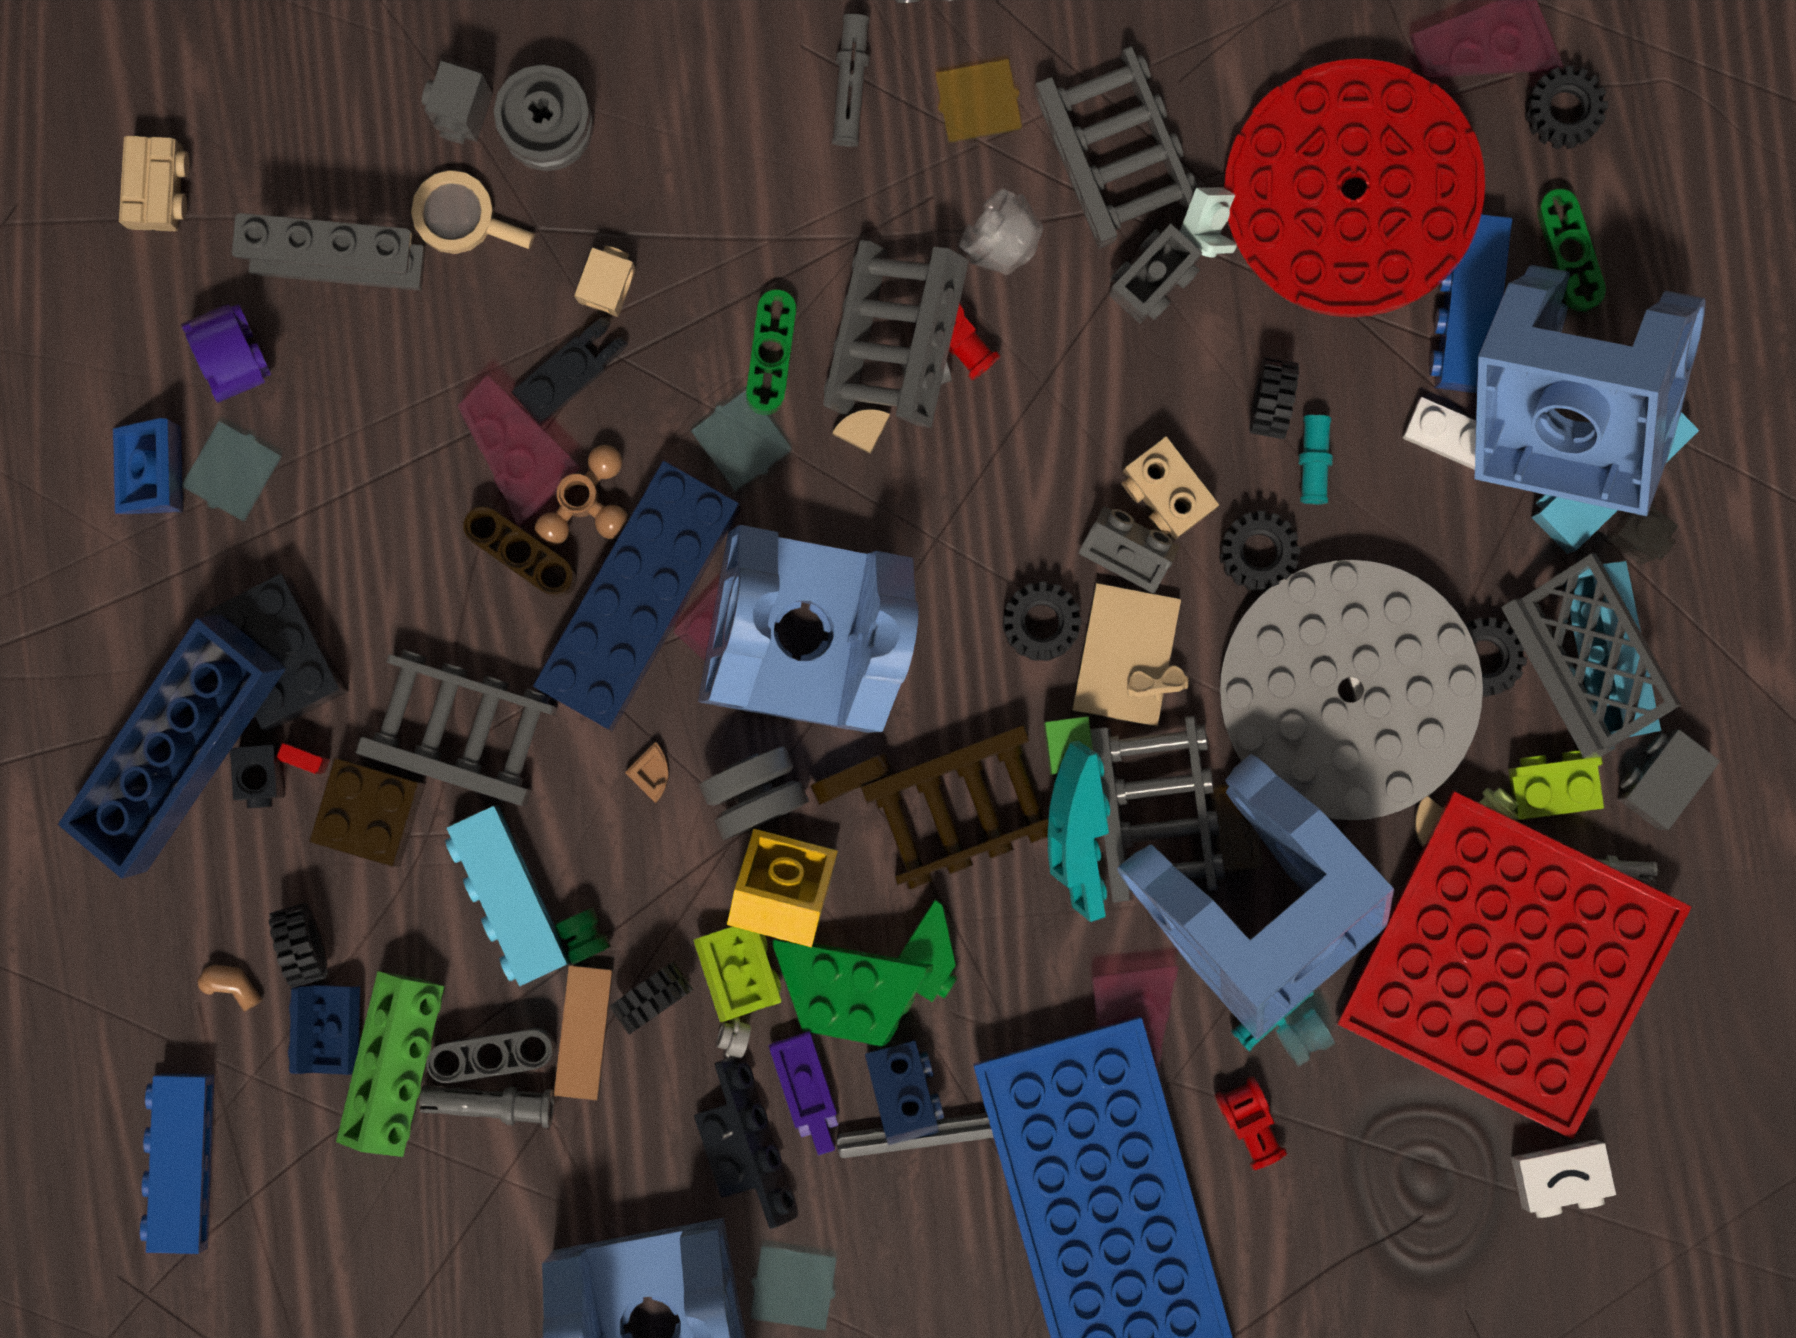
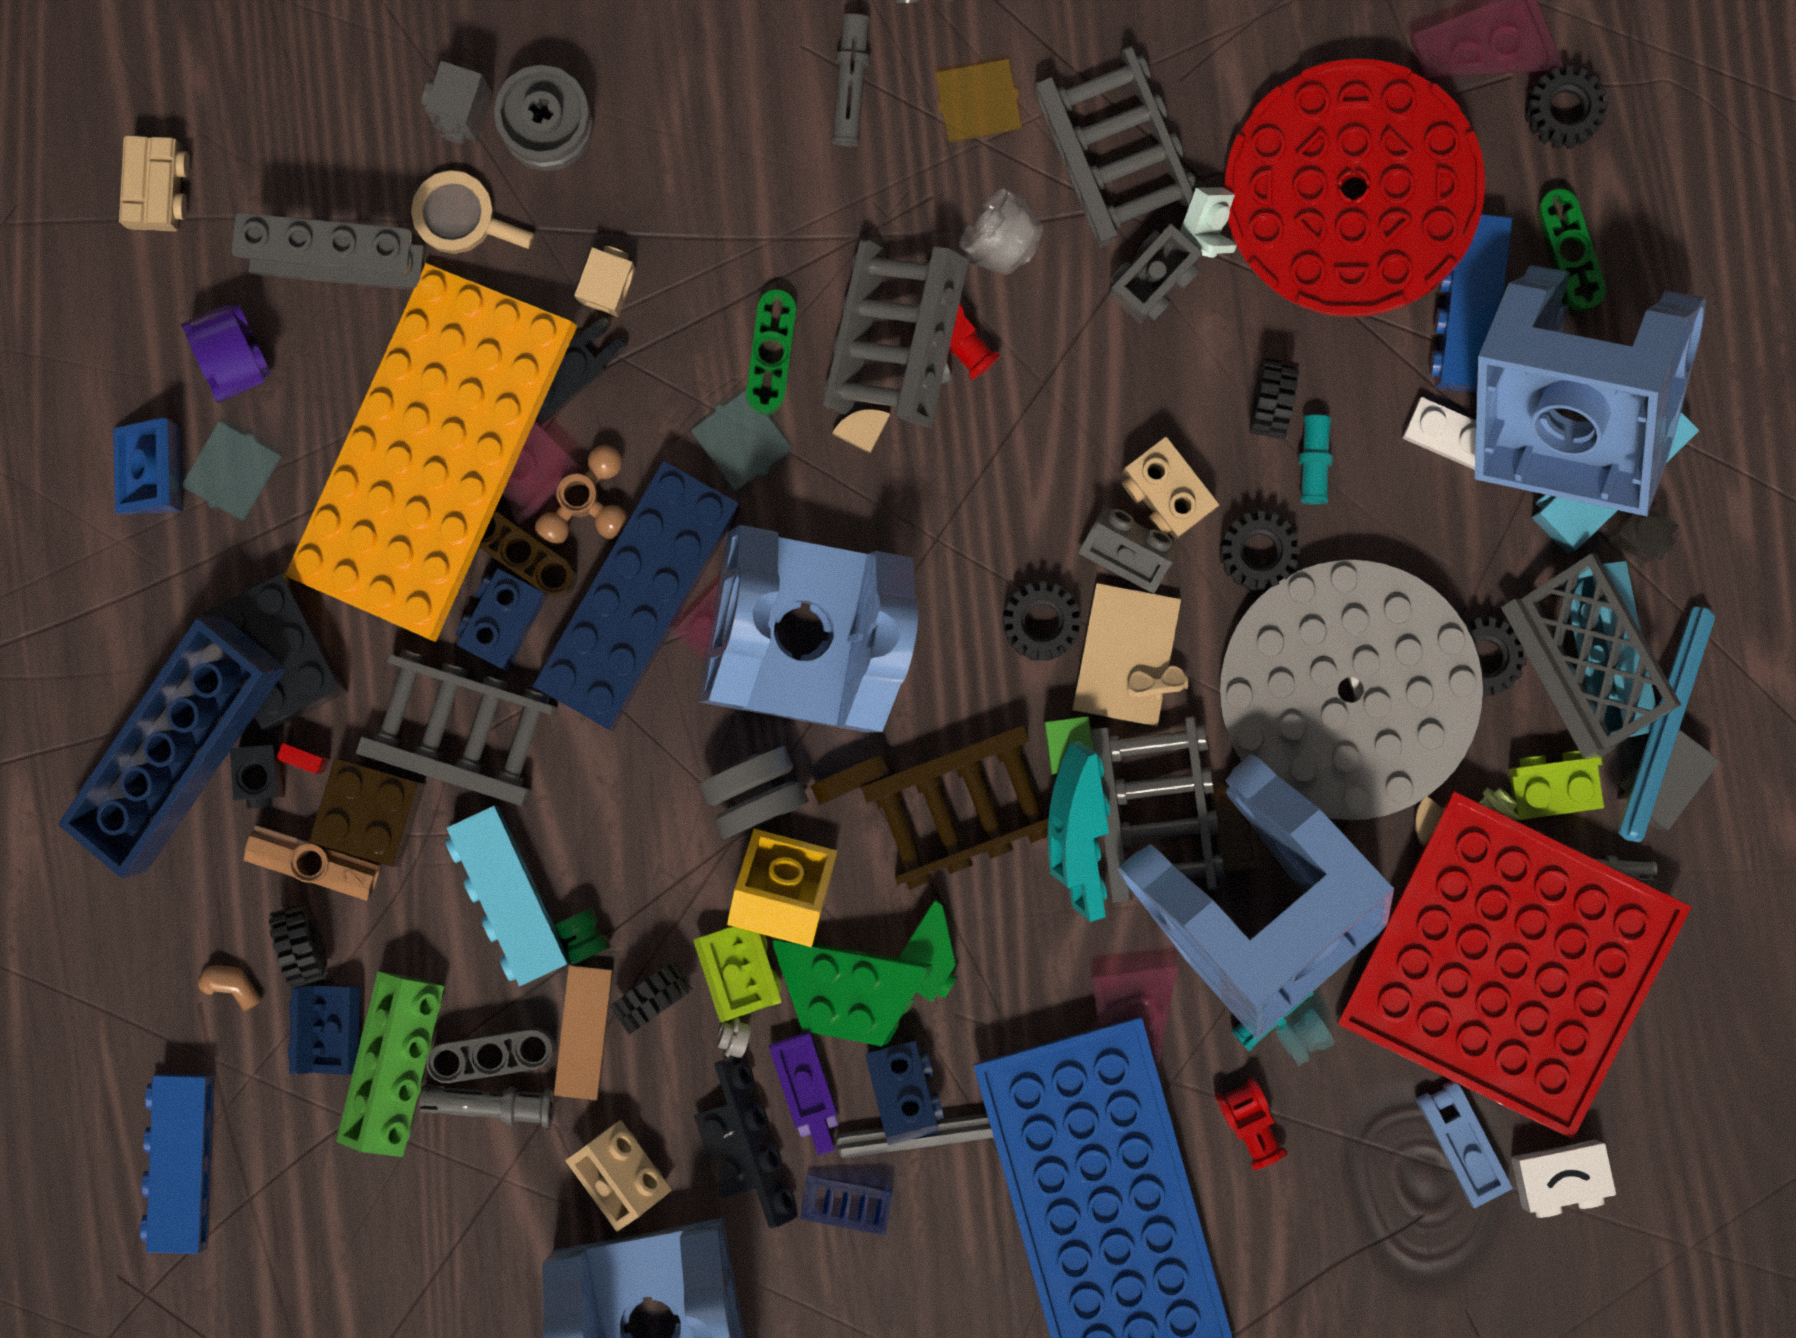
medium nougat tile [625,742,669,803] -> none
clear light blue piece [750,1246,837,1330] -> none
none -> medium nougat piece [243,825,381,901]
none -> light orange plate [285,263,577,642]
none -> dark blue brick [456,568,548,671]
none -> tan brick [565,1120,672,1232]
none -> clear blue slope [800,1175,893,1235]
none -> medium blue plate [1416,1080,1513,1209]
none -> dark azure axle [1618,607,1715,842]

